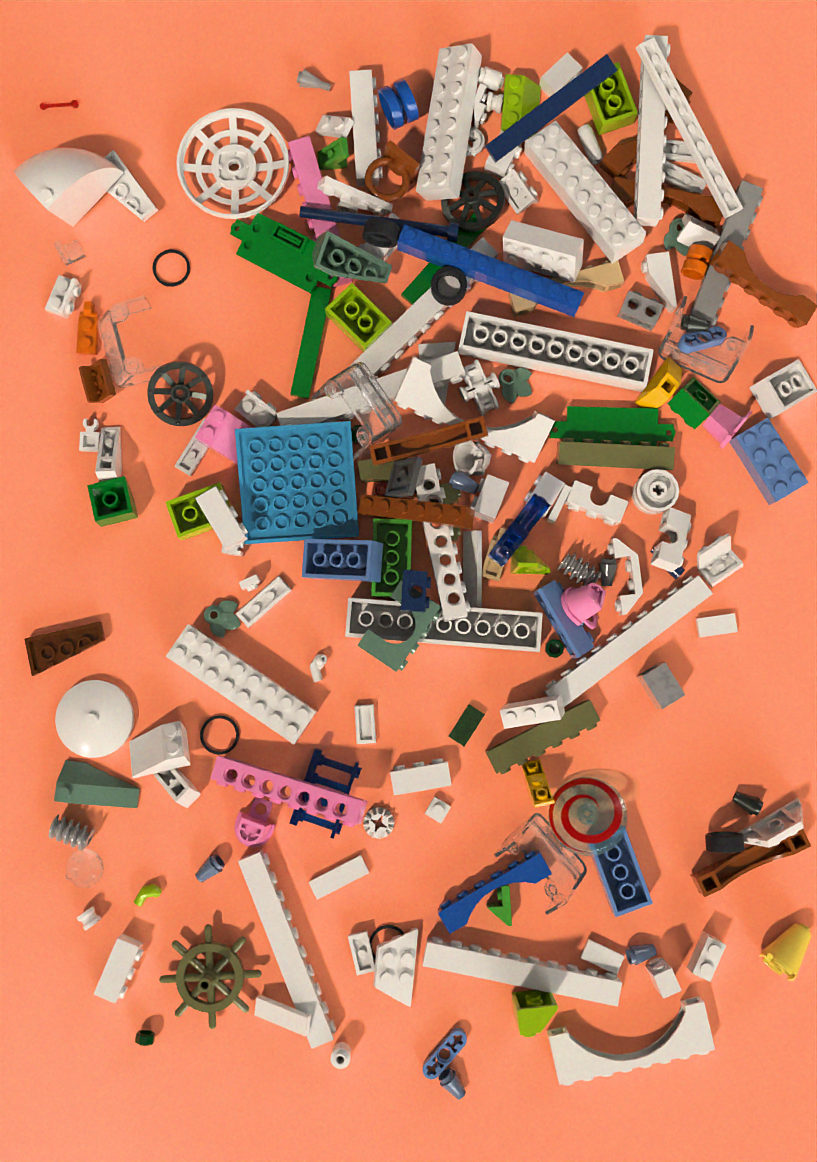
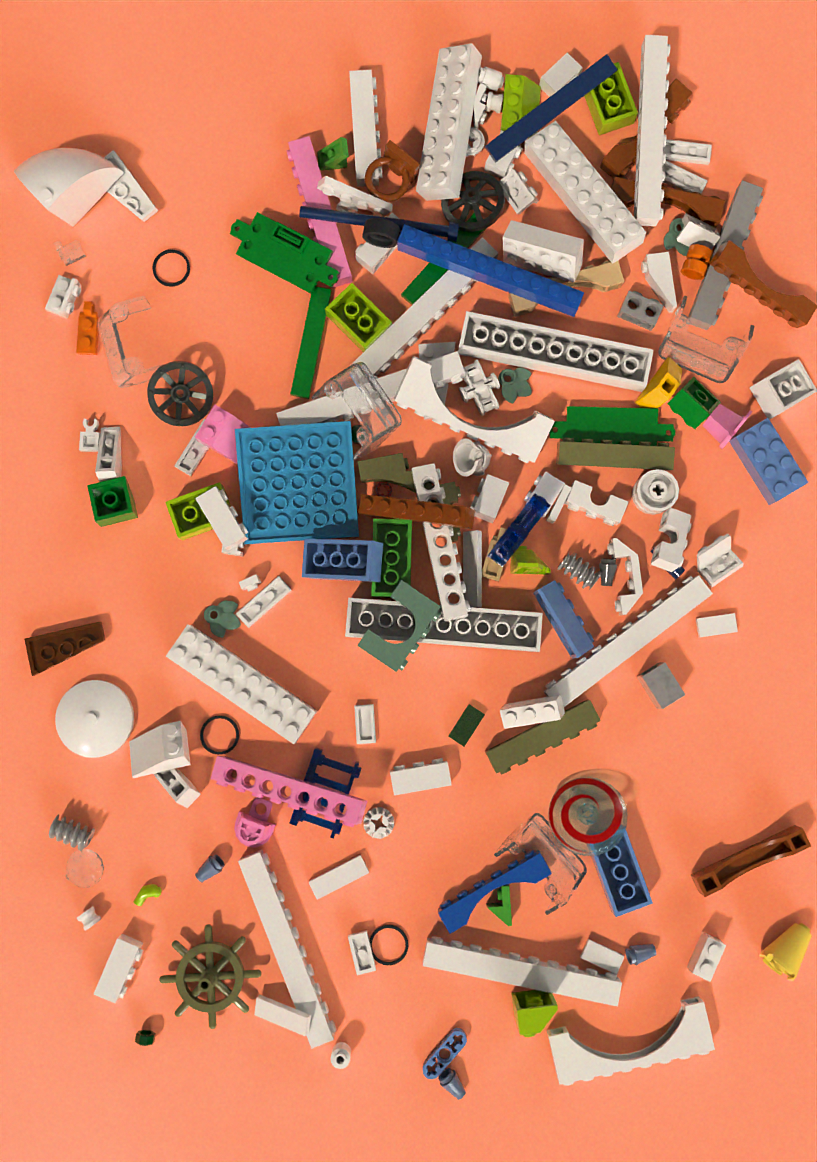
clear red hinge [39,100,79,110] -> none
sand green wedge [54,760,140,808] -> none
dark orange bracket [79,359,116,403] -> none
white dish [176,108,289,219] -> none
white bracket [235,389,278,427] -> none
light grey cone [296,68,331,92] -> none
white arm [310,654,327,682] -> none
sand green wedge [312,231,392,284] -> none
white plate [315,115,354,138] -> none
dark orange arch [369,416,489,466] -> none
white wing [373,928,418,1007] -> none
blue wheel [378,78,419,130] -> none
dark grey tile [385,456,423,498] -> none
dark blue brick [401,570,431,613] -> none
white plate [424,796,451,823] -> none
black tyre [431,266,467,306] -> none
sand blue cone [449,470,479,494] -> none
yellow slope [522,759,554,807] -> none
dark green tile [545,639,564,658] -> none
bright pink container [561,583,606,629] -> none
white piece [578,124,603,165] -> none
white plate [635,37,743,219] -> none
white brick [645,958,682,999] -> none
medium blue beam [677,326,727,353] -> none
pearl dark grey cone [680,313,711,332] -> none
black tyre [705,831,745,853] -> none
pearl dark grey cone [732,791,764,816] -> none
white wing [739,798,804,848] -> none

